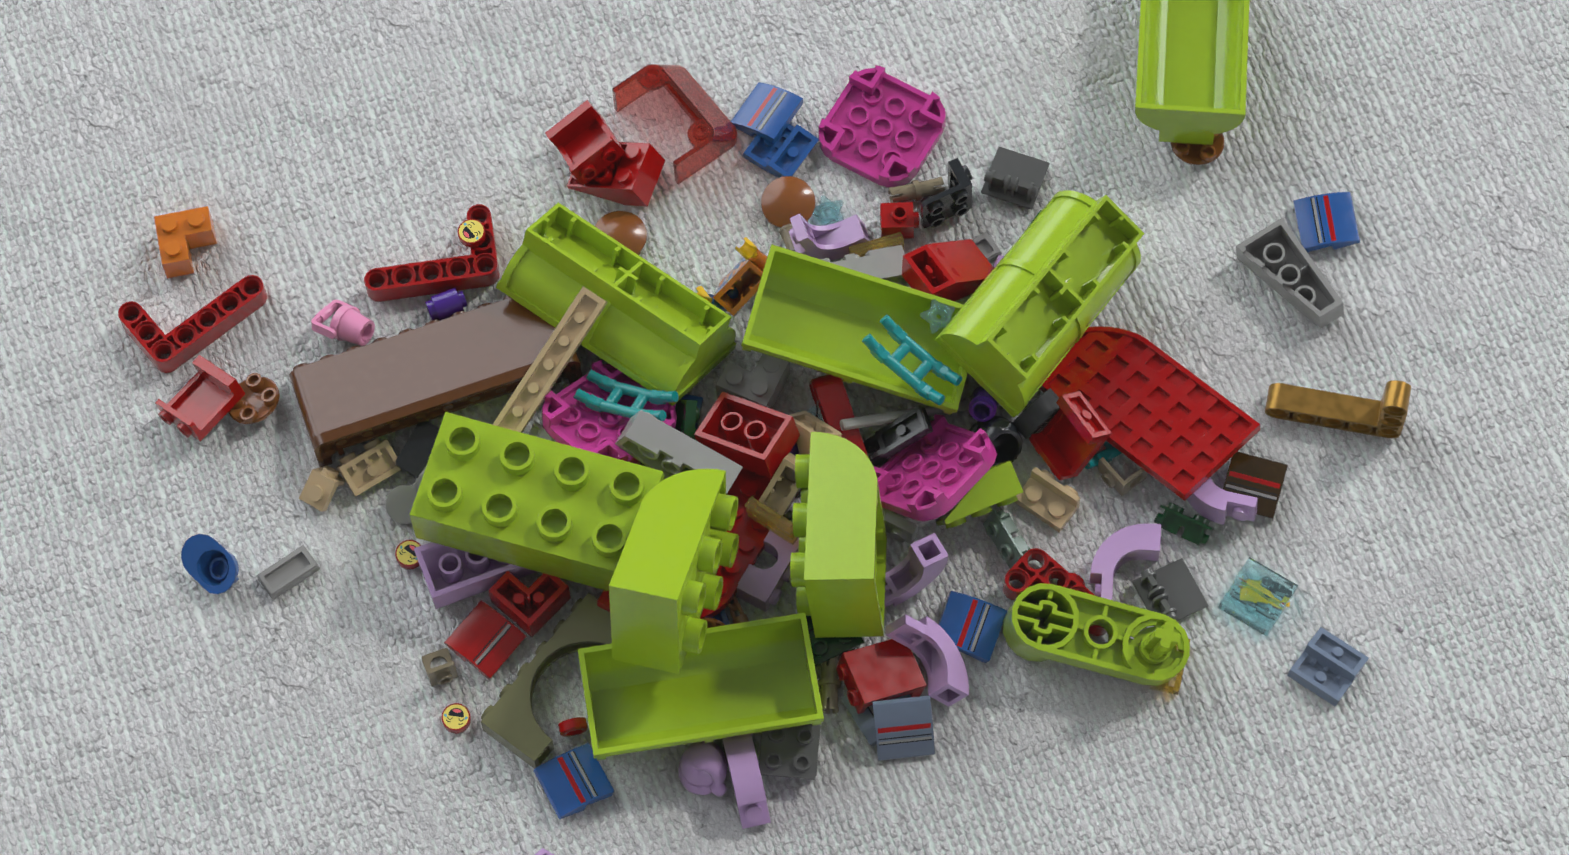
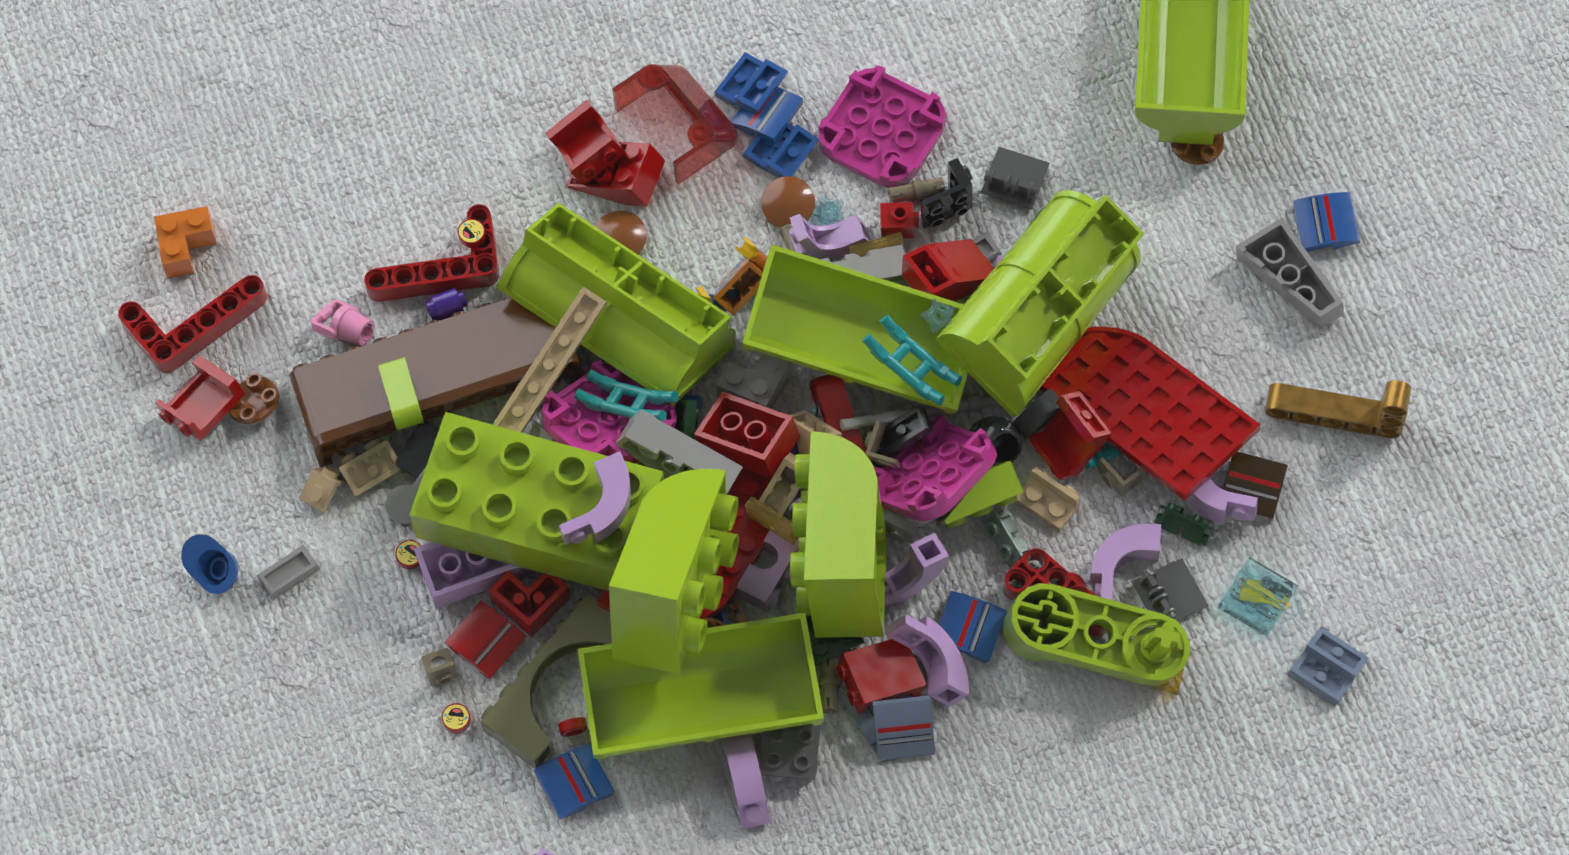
lavender piece [678,741,728,797] -> none
dark purple brick [969,386,998,422] -> none
none -> lime beam [378,357,424,430]
none -> lavender arch [559,451,631,545]
none -> blue slope [714,52,788,113]
none -> dark tan bracket [865,420,901,469]

